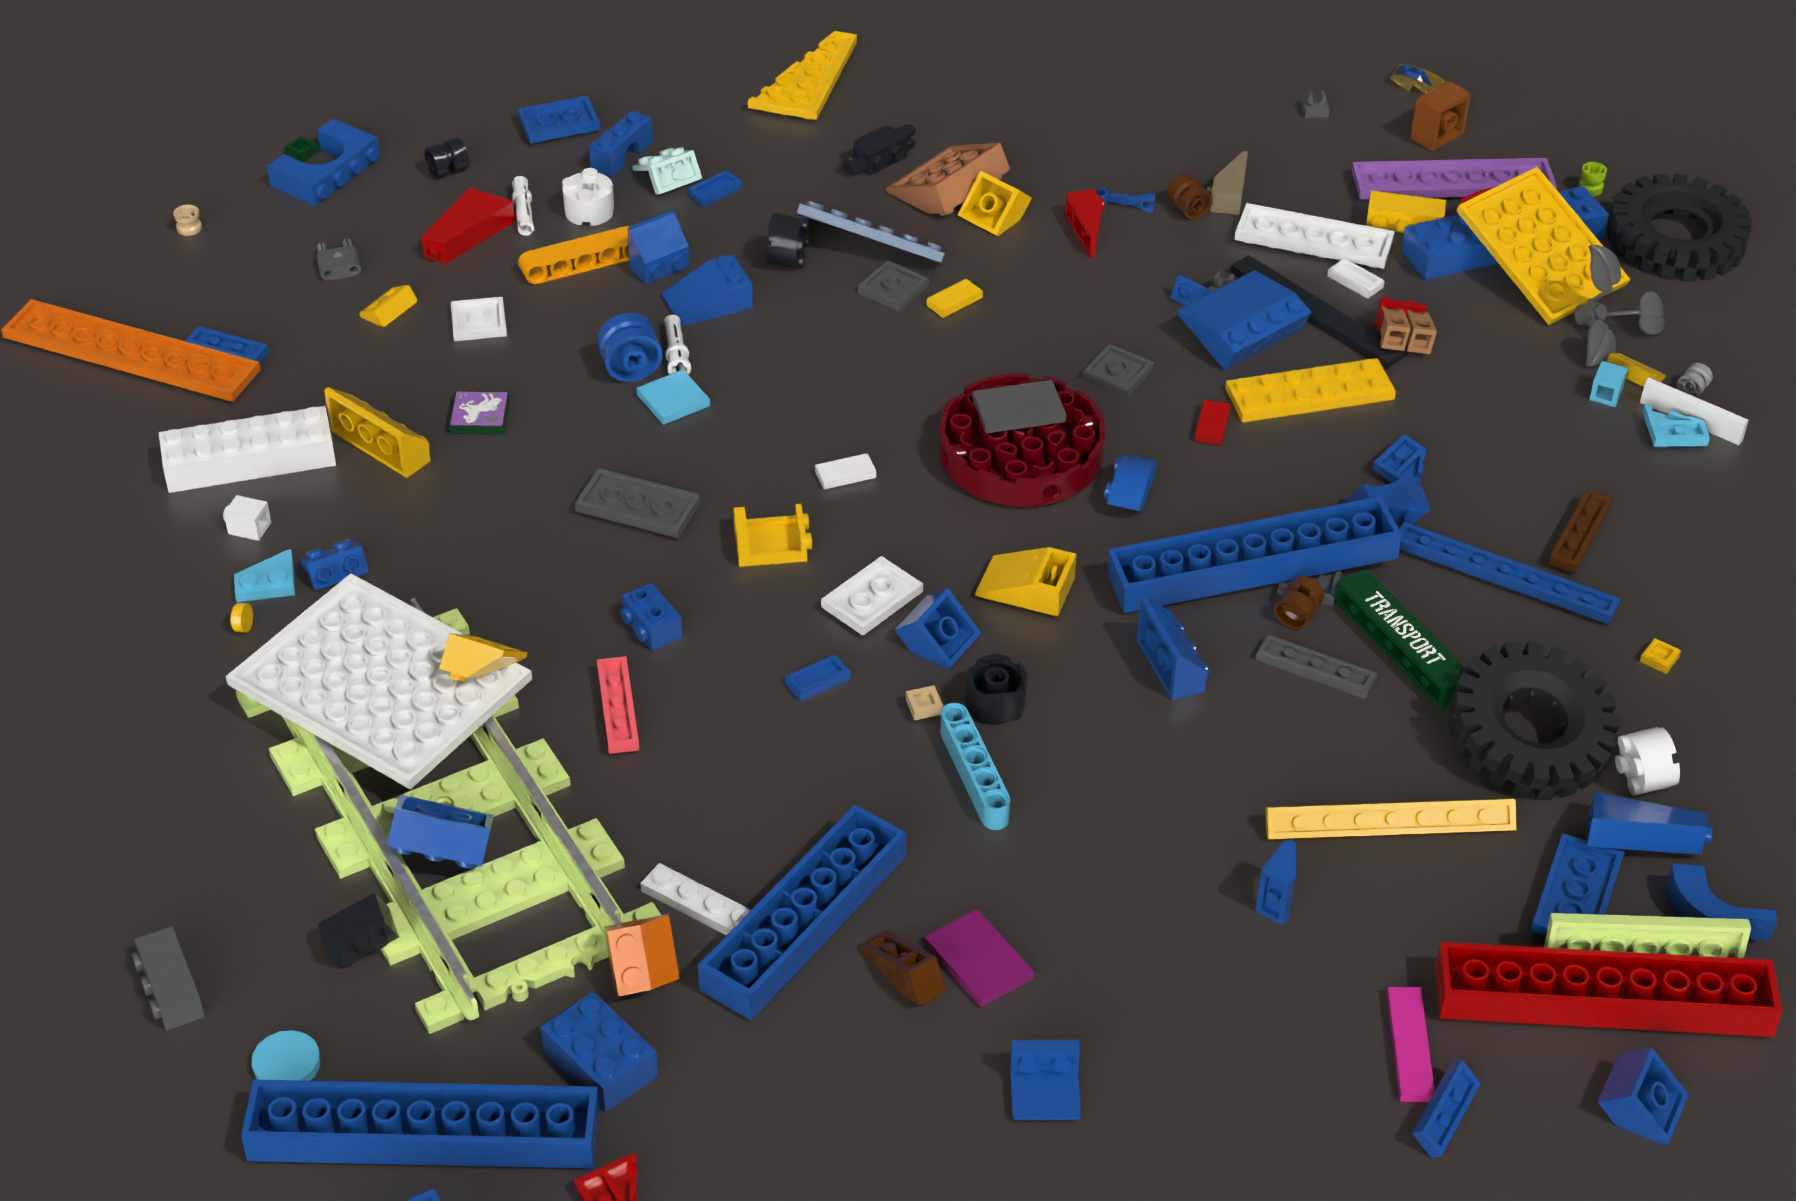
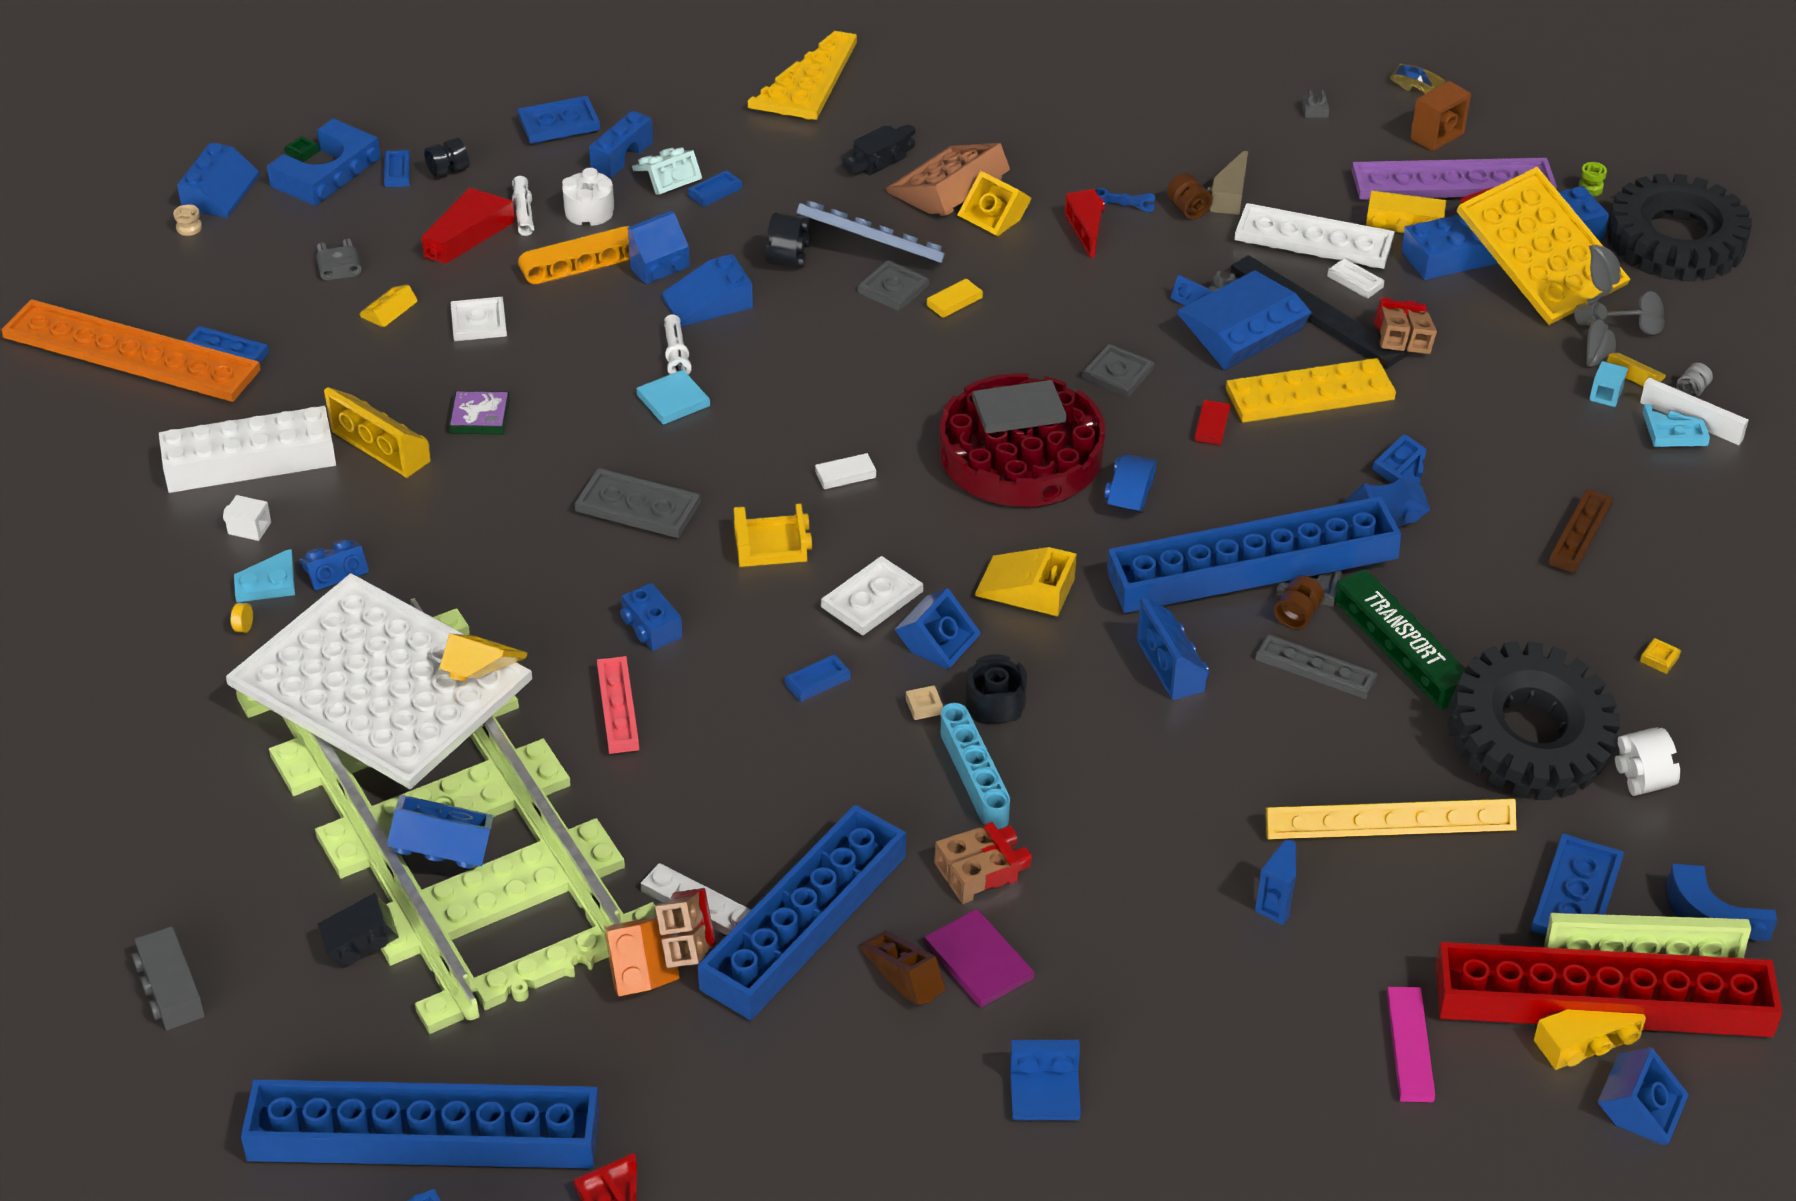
medium azure tile [252,1030,320,1081] -> none
blue brick [540,992,659,1113] -> none
blue wheel [597,313,662,382] -> none
blue plate [1399,522,1621,624] -> none
blue plate [1412,1059,1481,1158] -> none
blue slope [1587,792,1713,855] -> none
none -> blue slope [177,143,260,218]
none -> blue tile [384,150,411,187]
none -> medium nougat hips [655,888,716,968]
none -> medium nougat hips [934,822,1032,905]
none -> yellow slope [1534,1009,1646,1070]

